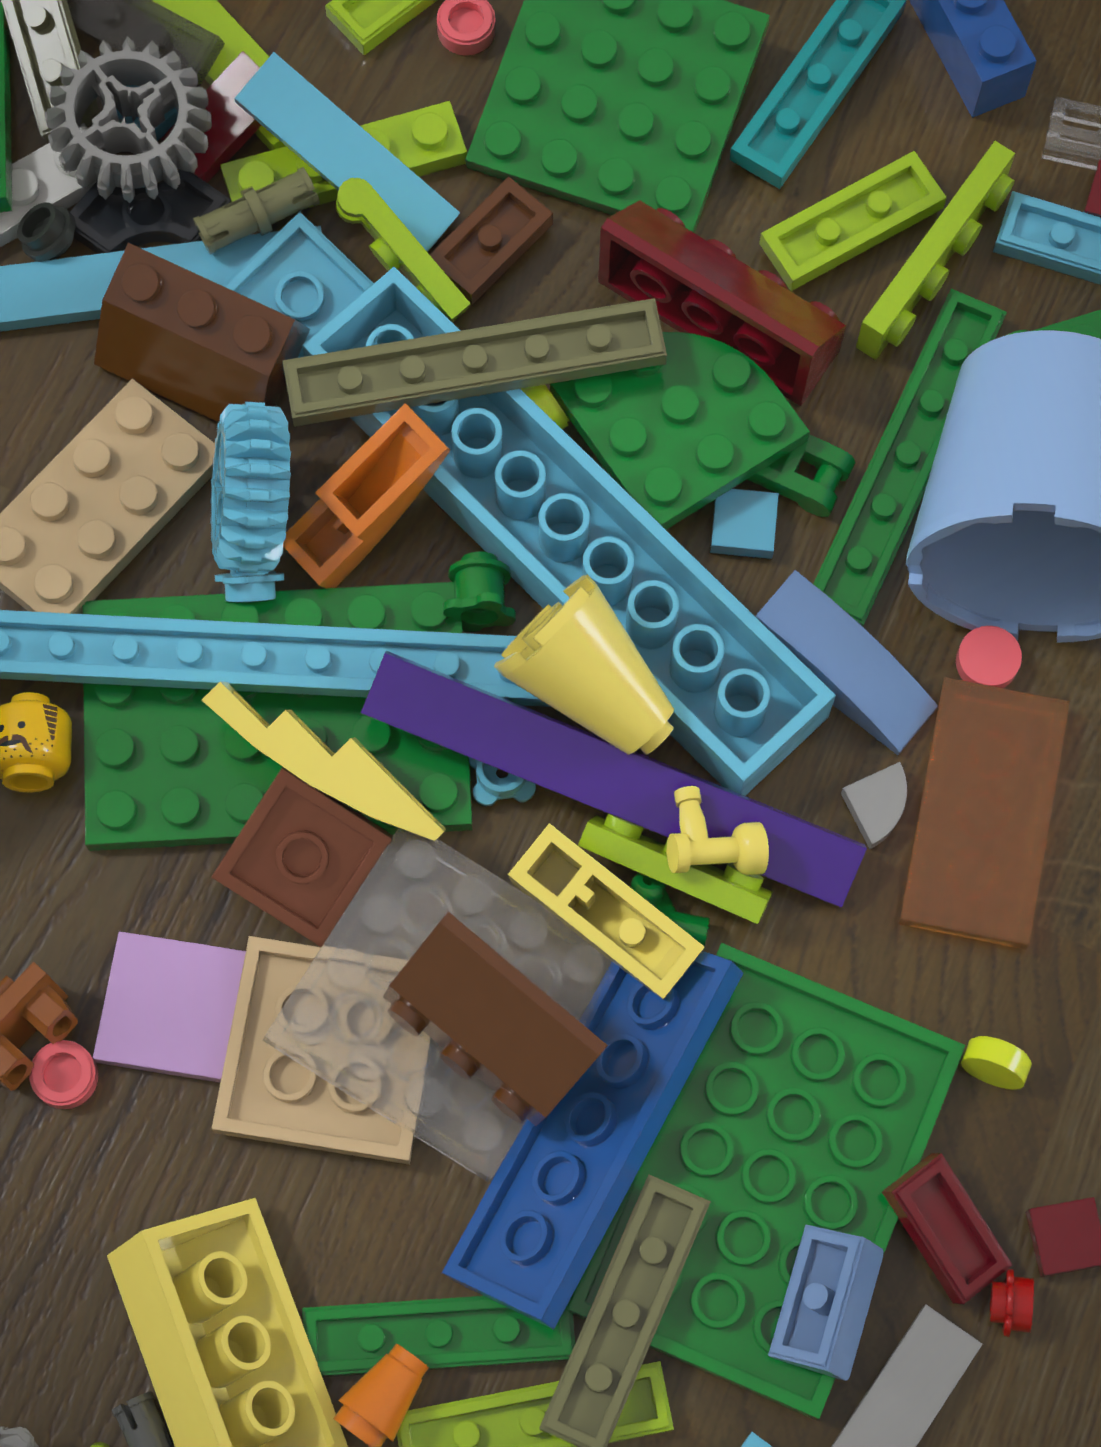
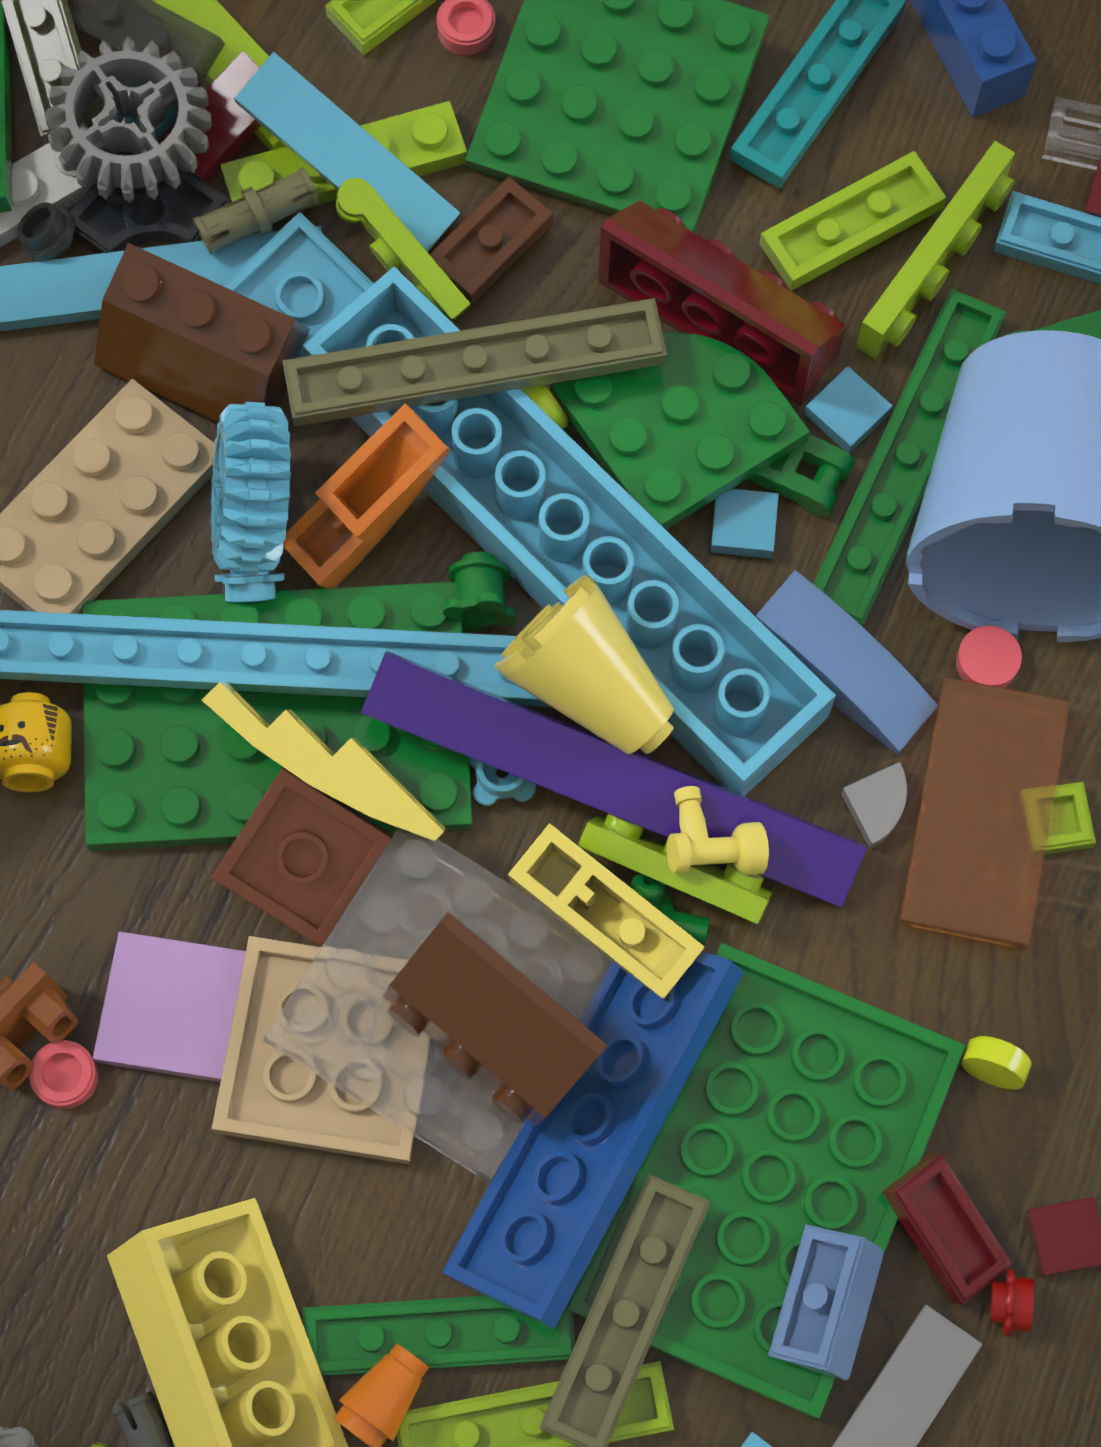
none -> medium azure tile [804,366,893,454]
none -> lime tile [1018,782,1096,857]

